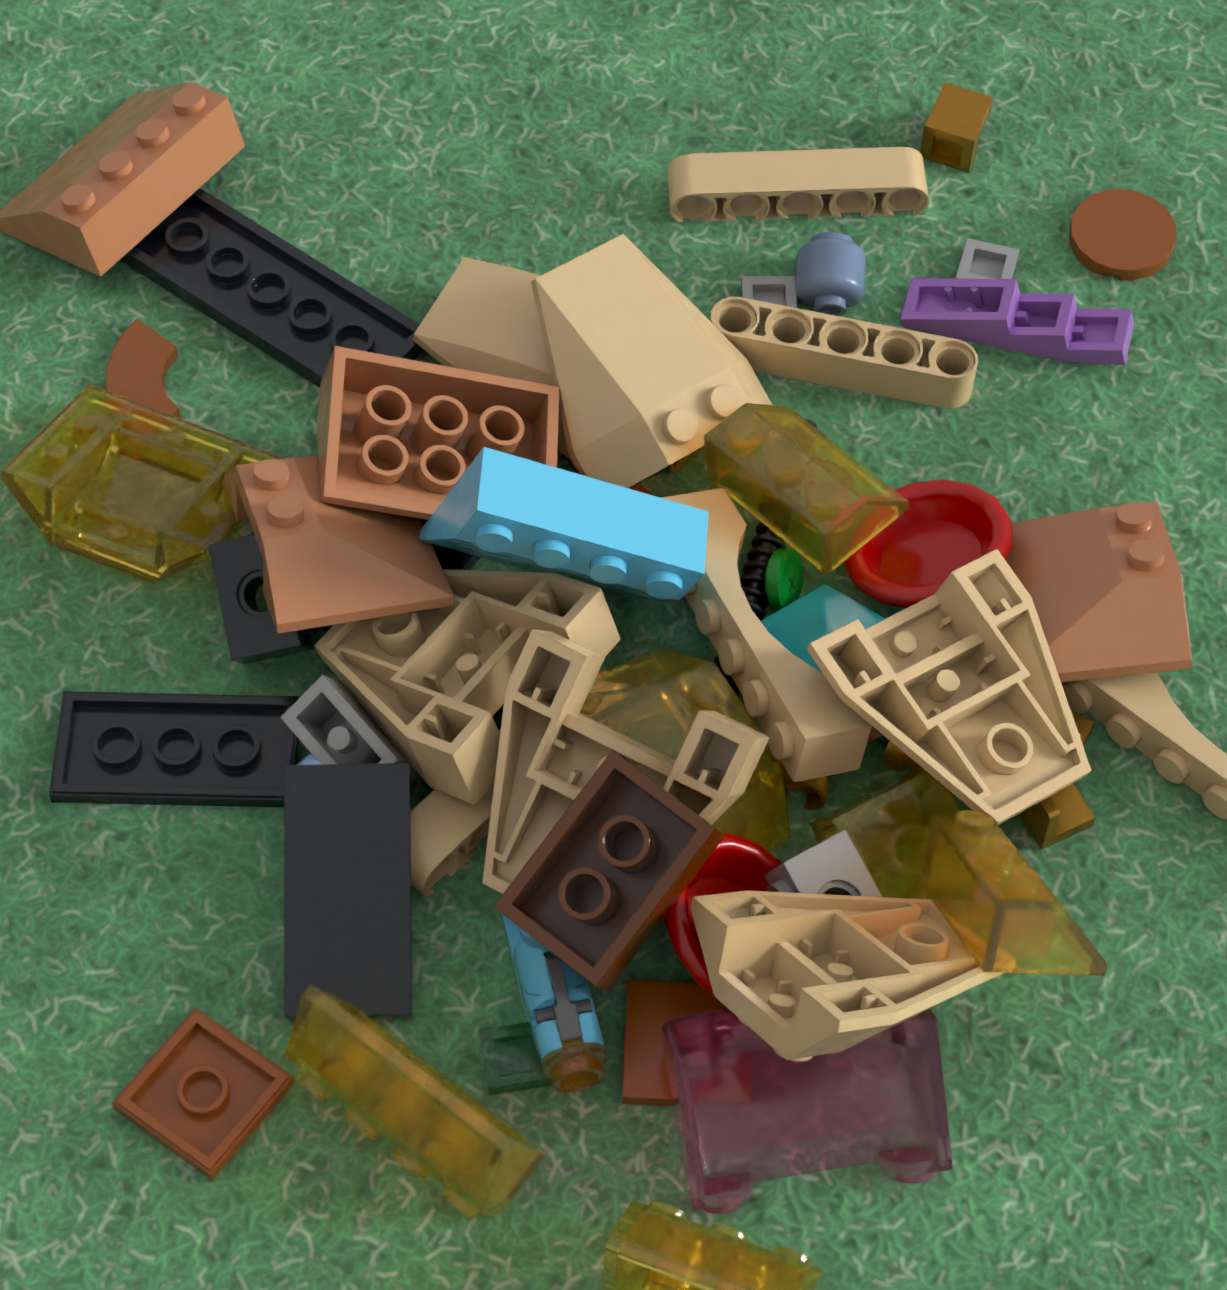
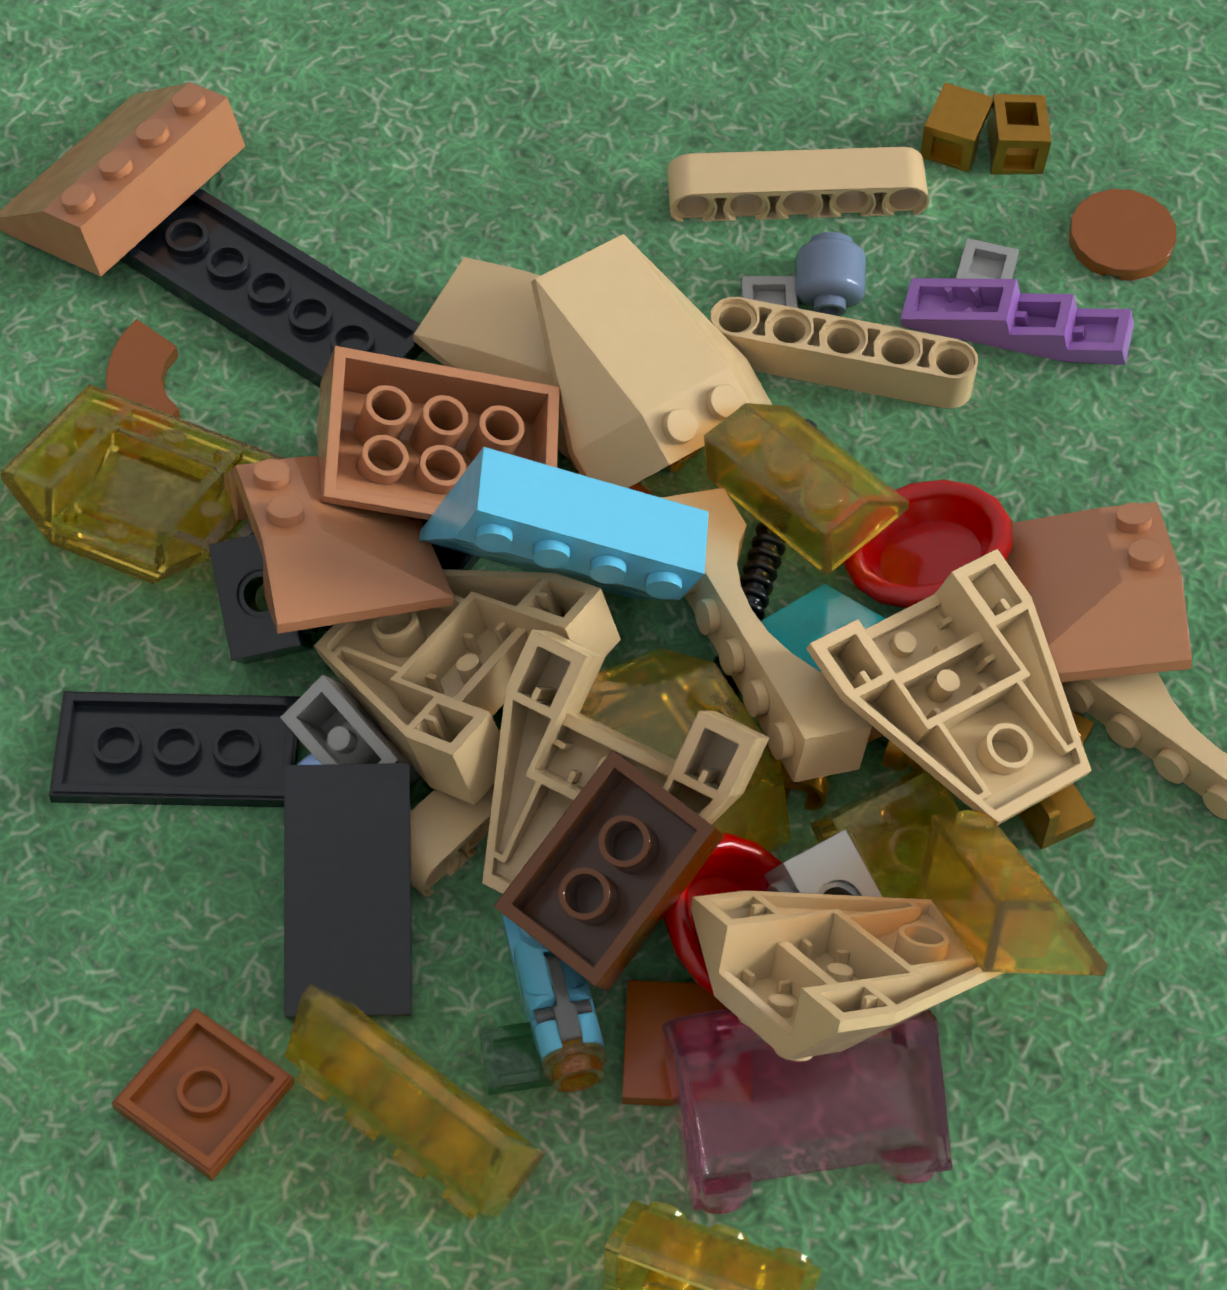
green piece [765,548,804,612] -> none
none -> pearl gold brick [986,94,1052,175]

